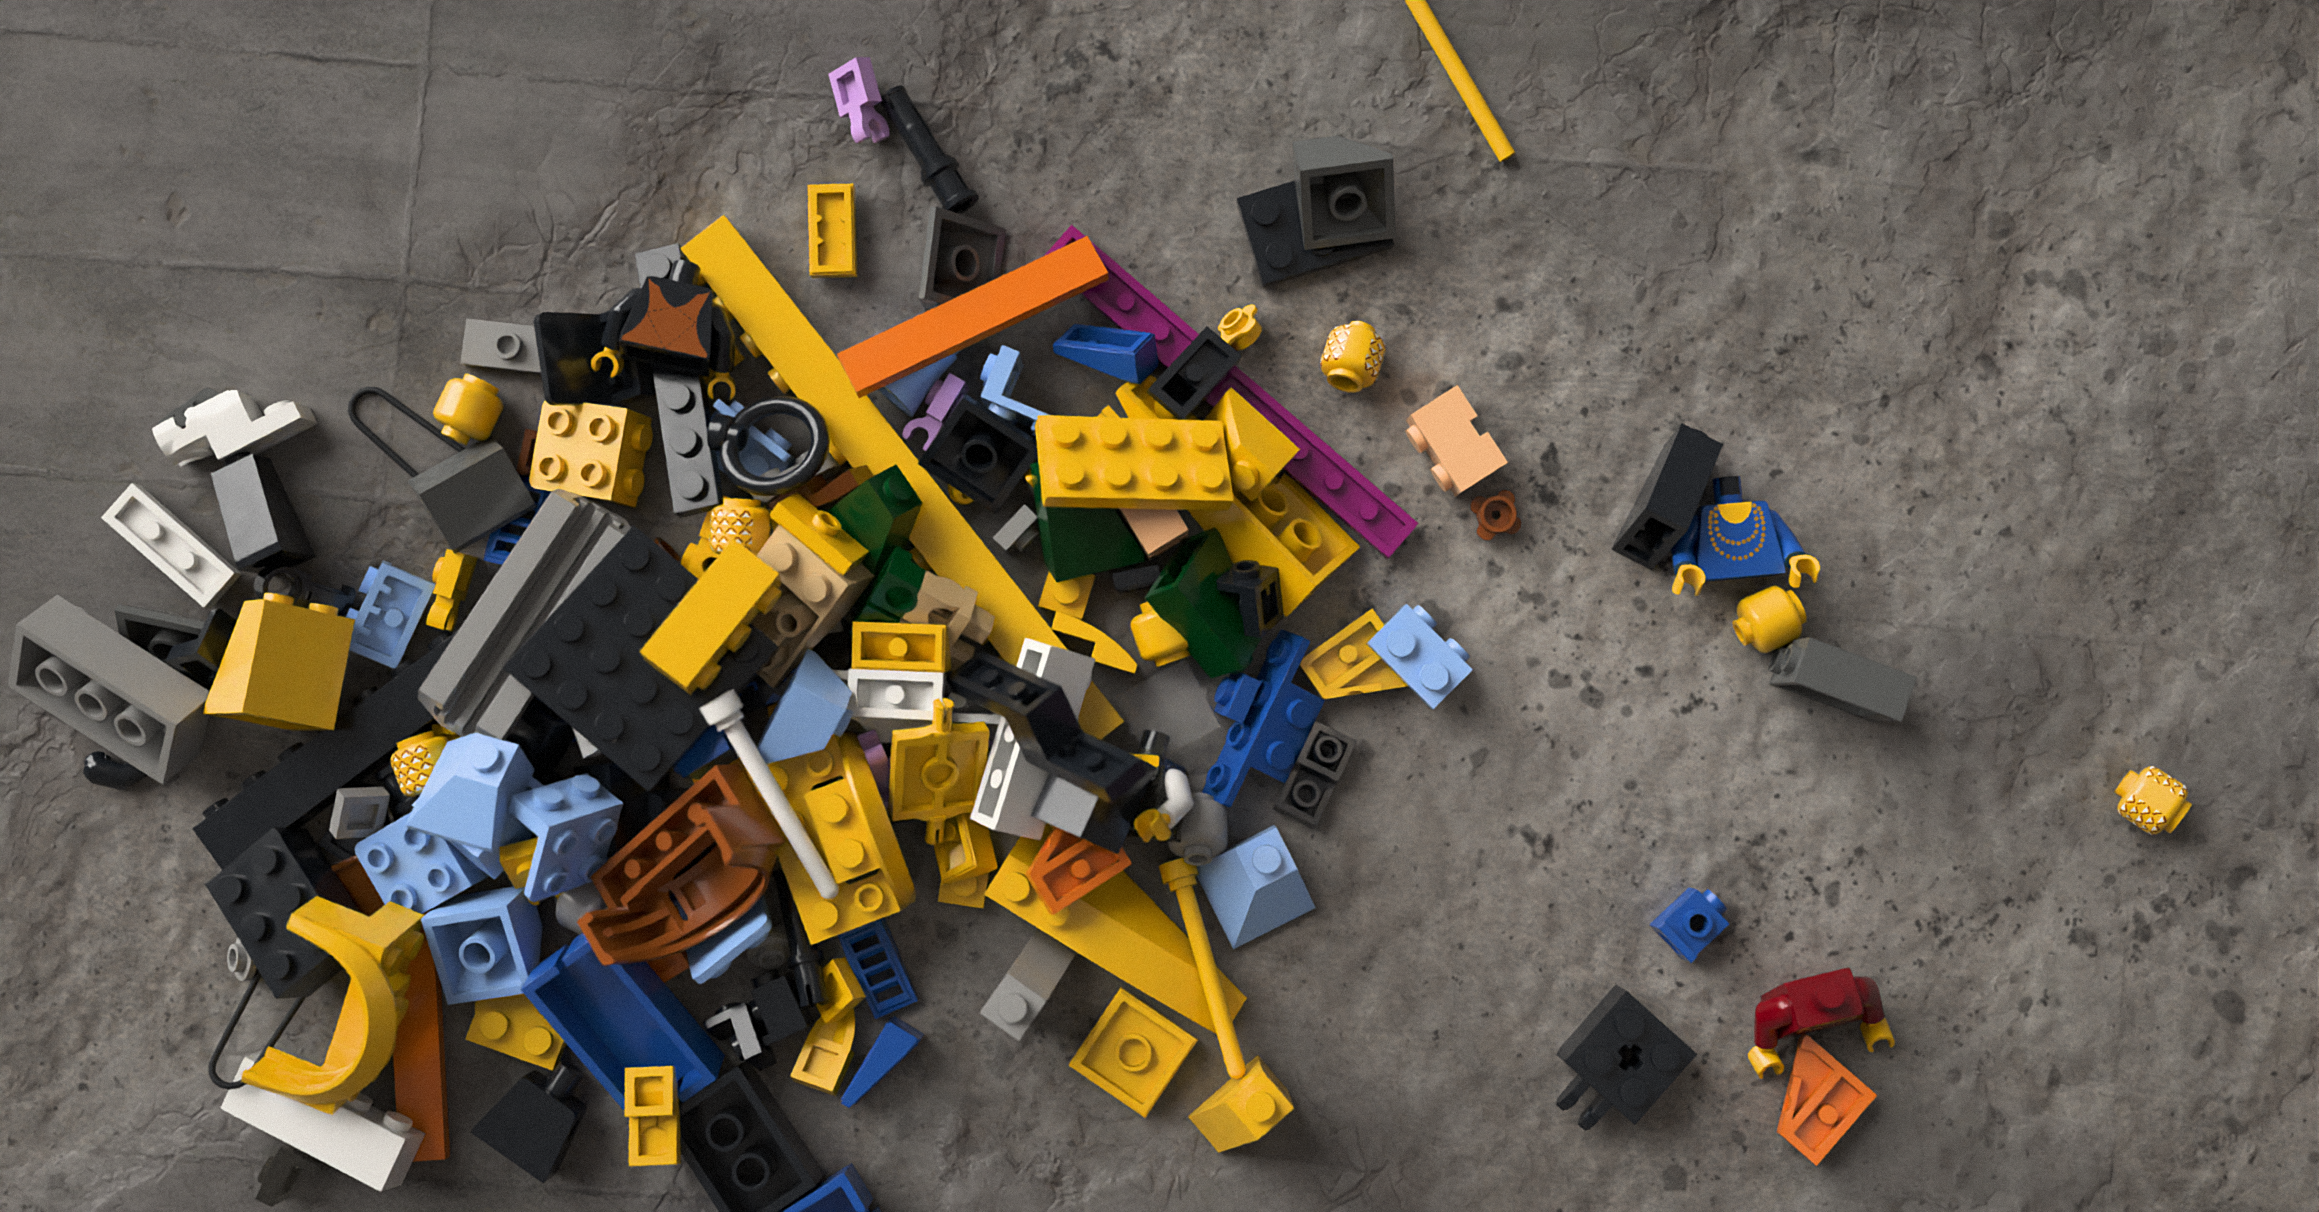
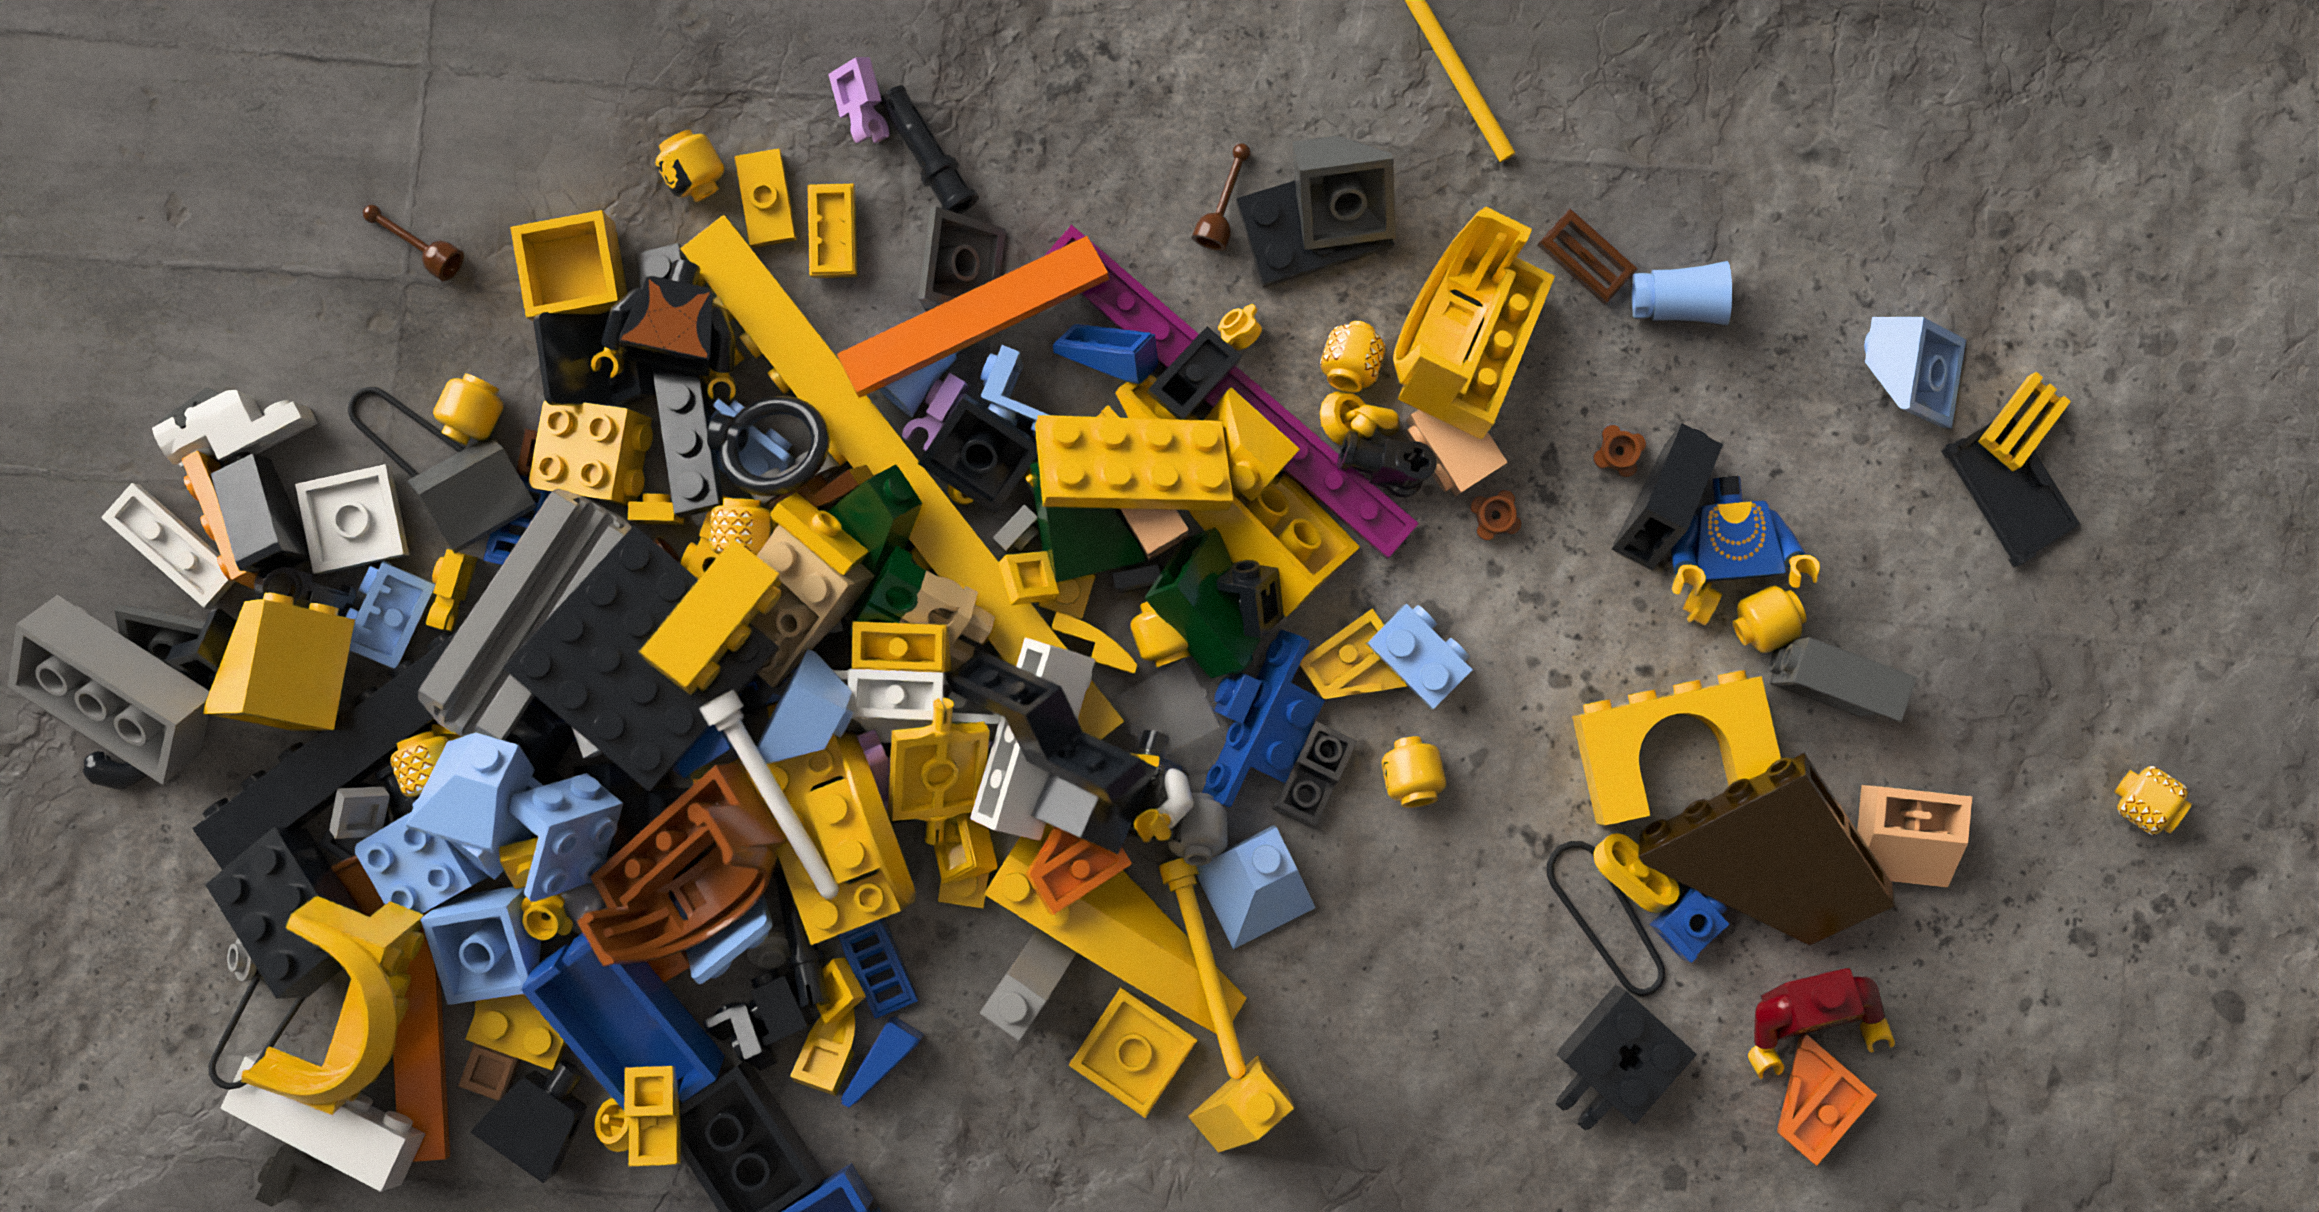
light grey plate [460,318,541,374] -> none
none -> light orange plate [181,451,257,589]
none -> white plate [295,464,409,575]
none -> reddish brown hinge [363,205,464,282]
none -> medium nougat tile [458,1043,521,1101]
none -> yellow piece [510,210,627,322]
none -> yellow plate [521,894,573,940]
none -> yellow hat [594,1098,629,1152]
none -> yellow plate [628,494,684,525]
none -> yellow head [655,129,725,202]
none -> yellow plate [734,148,797,248]
none -> yellow plate [998,551,1059,605]
none -> reddish brown hinge [1191,143,1251,251]
none -> yellow hat [1320,391,1366,446]
none -> black connector [1337,430,1436,498]
none -> yellow arm [1351,405,1400,438]
none -> yellow head [1381,736,1446,808]
none -> yellow piece [1393,206,1555,440]
none -> reddish brown tile [1537,209,1638,305]
none -> black piece [1547,841,1665,996]
none -> yellow arch [1572,670,1781,826]
none -> dark orange plate [1593,425,1646,477]
none -> yellow plate [1594,833,1679,913]
none -> light blue plant [1631,261,1732,325]
none -> dark brown slope [1638,753,1895,946]
none -> yellow plate [1682,582,1723,626]
none -> light nougat slope [1857,785,1972,887]
none -> light blue slope [1864,317,1966,428]
none -> black door [1941,417,2080,568]
none -> yellow tile [1978,372,2071,471]

